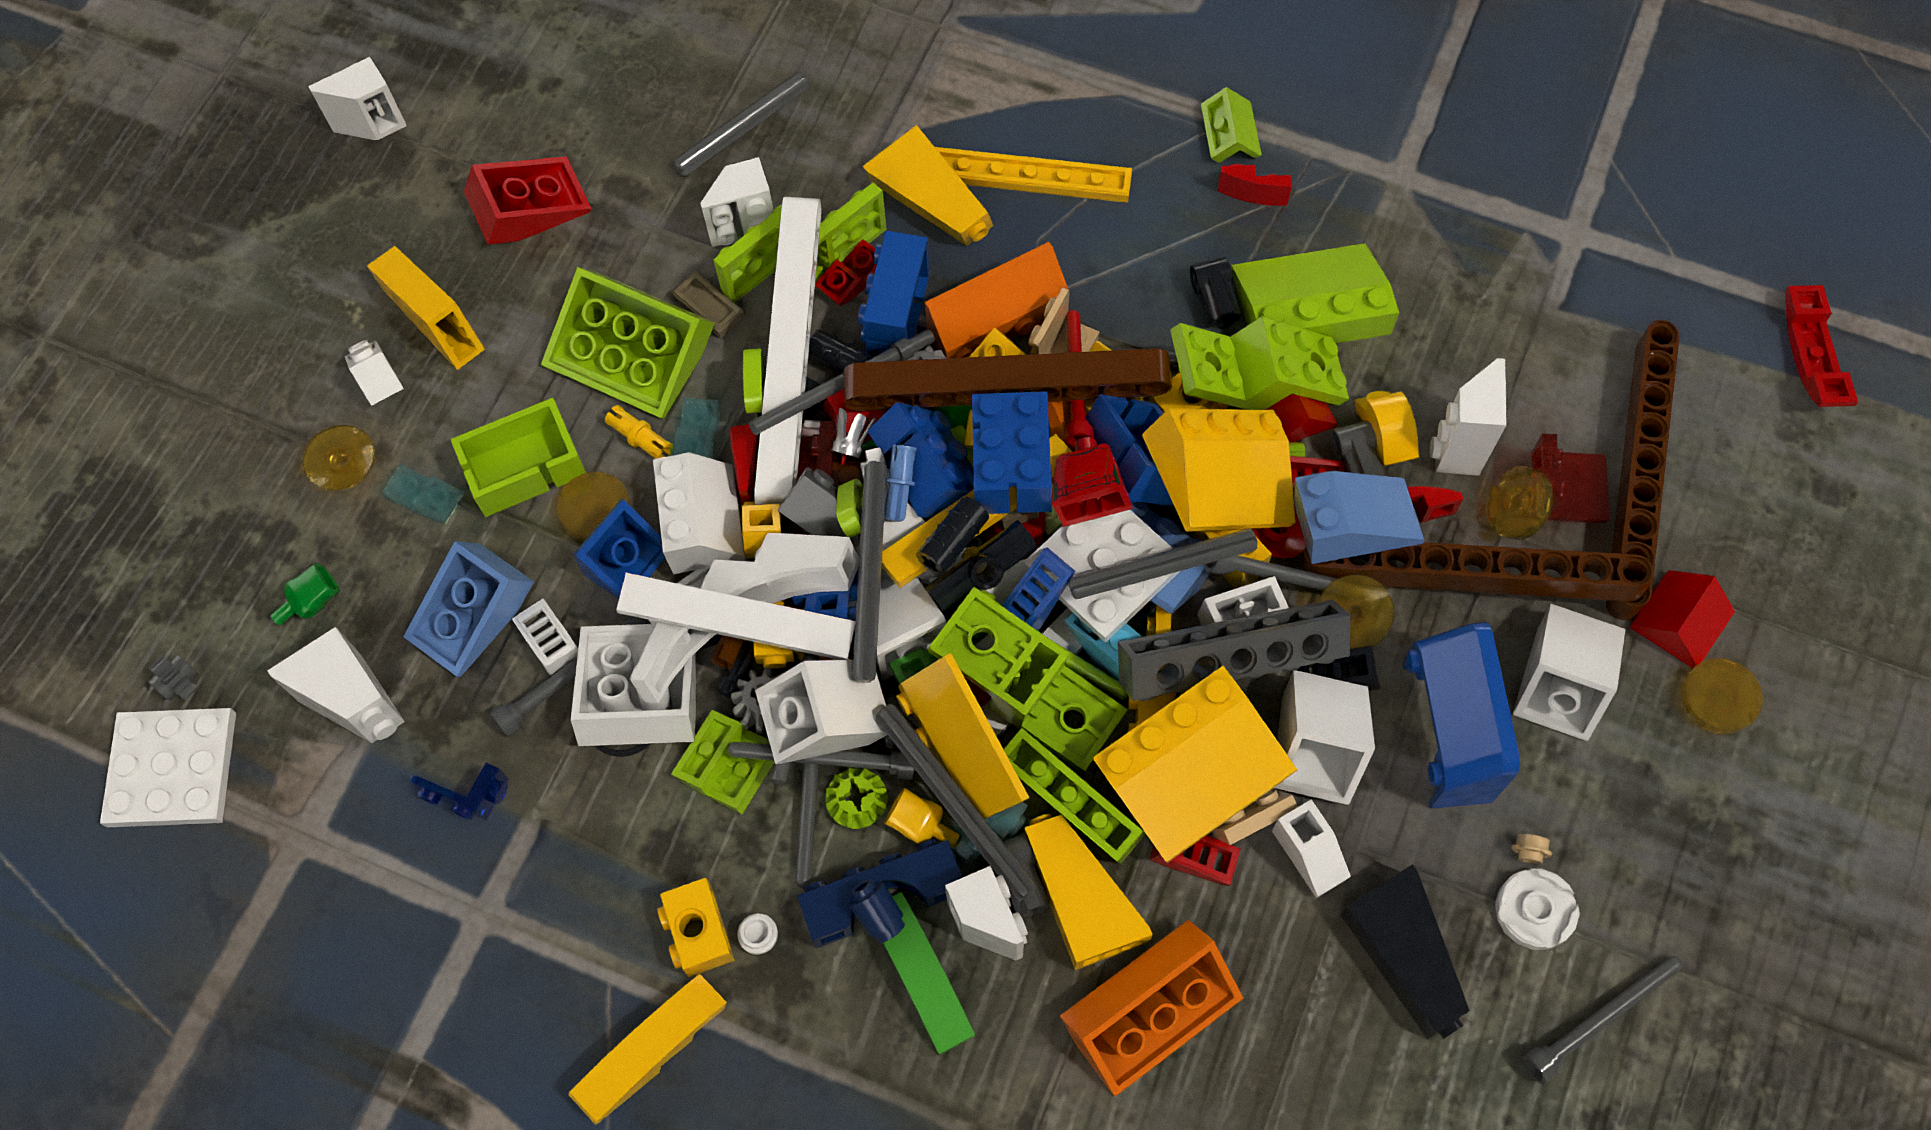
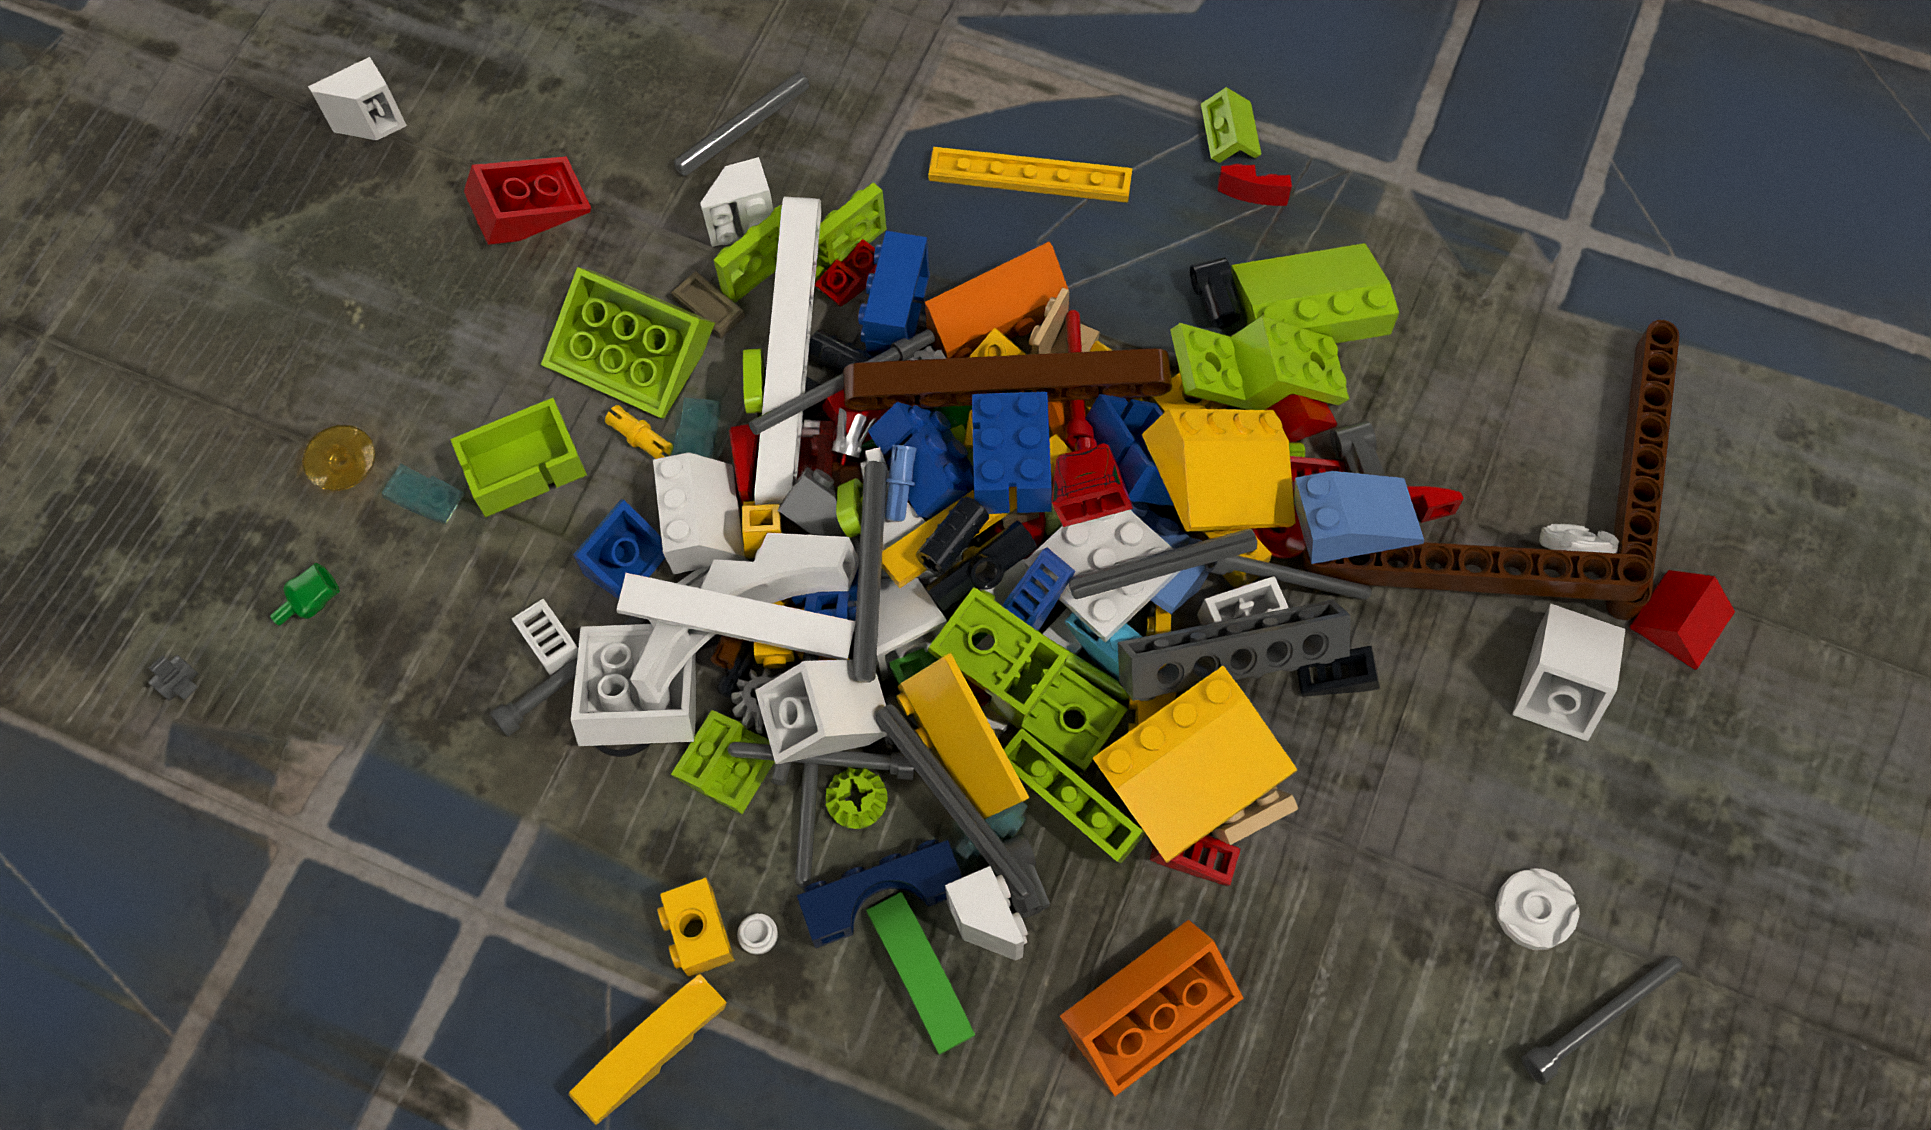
white plate [100,708,236,827] -> none
white slope [267,627,405,743] -> none
white slope [344,340,404,406] -> none
yellow slope [367,246,485,370] -> none
medium blue slope [403,541,534,677] -> none
clear blue bracket [409,762,509,821] -> none
clear yellow tile [557,472,631,541] -> none
dark blue brick [848,879,905,943] -> none
yellow slope [863,125,994,246] -> none
yellow piece [884,788,960,847] -> none
yellow slope [1024,814,1153,970] -> none
white slope [1272,799,1351,898] -> none
white slope [1274,670,1375,805] -> none
clear yellow dish [1319,575,1394,649] -> none
black slope [1341,864,1470,1040] -> none
yellow brick [1354,391,1419,466] -> none
blue windscreen [1402,622,1520,809] -> none
white slope [1430,358,1506,476] -> none
clear yellow tile [1487,466,1553,540] -> none
tan plate [1511,834,1552,864] -> none
clear red bracket [1530,433,1609,523] -> none
clear yellow tile [1681,658,1763,734] -> none
red slope [1785,285,1858,407] -> none
none -> white tile [1539,524,1619,553]

